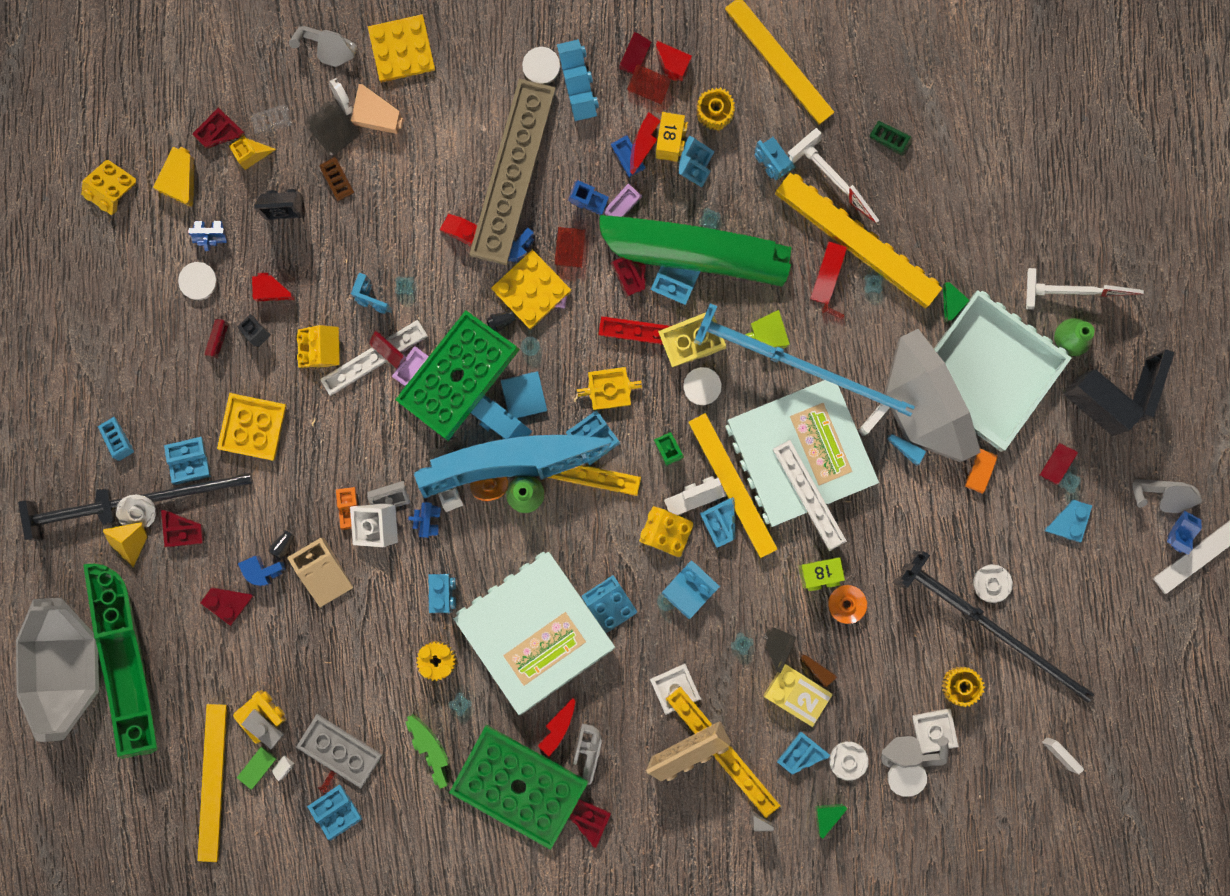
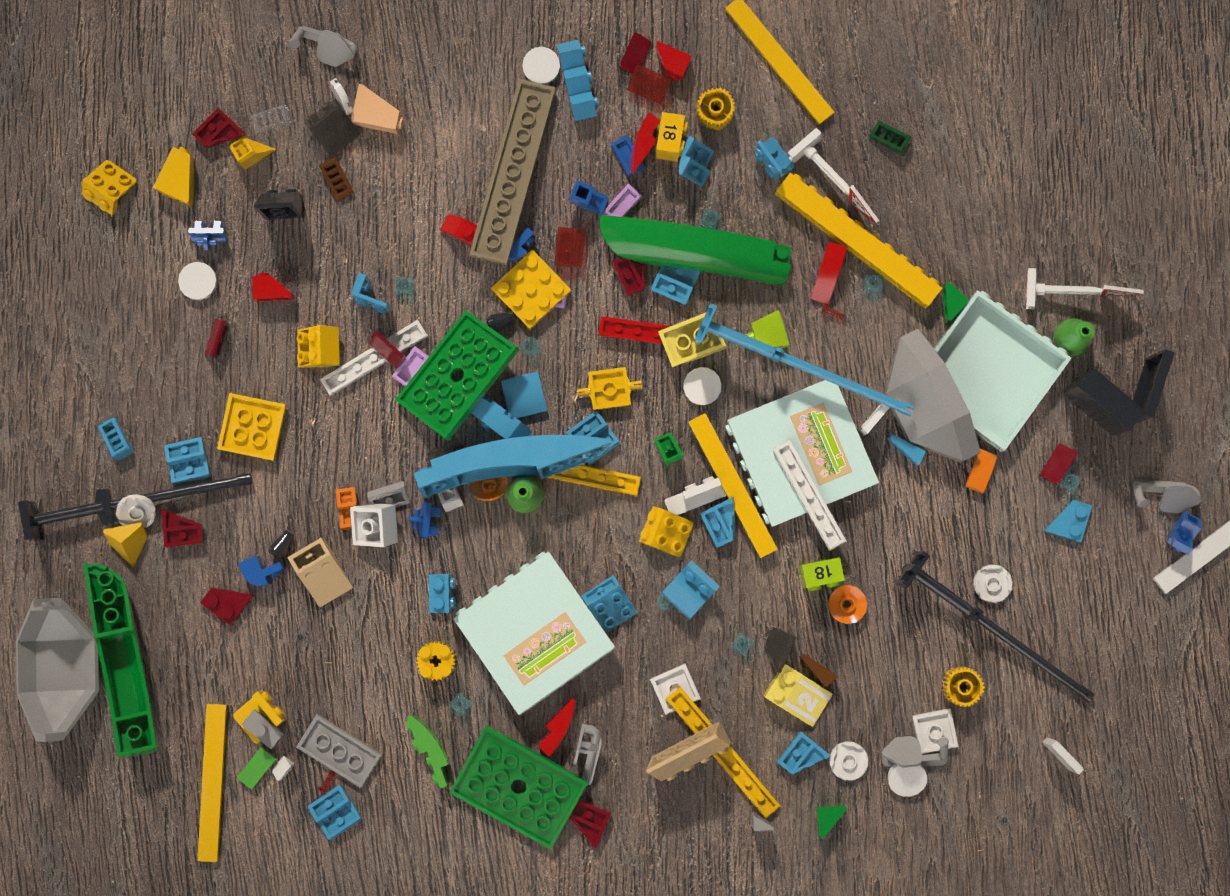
black slope [237,314,271,347] -> none
yellow plate [368,14,435,83] -> none

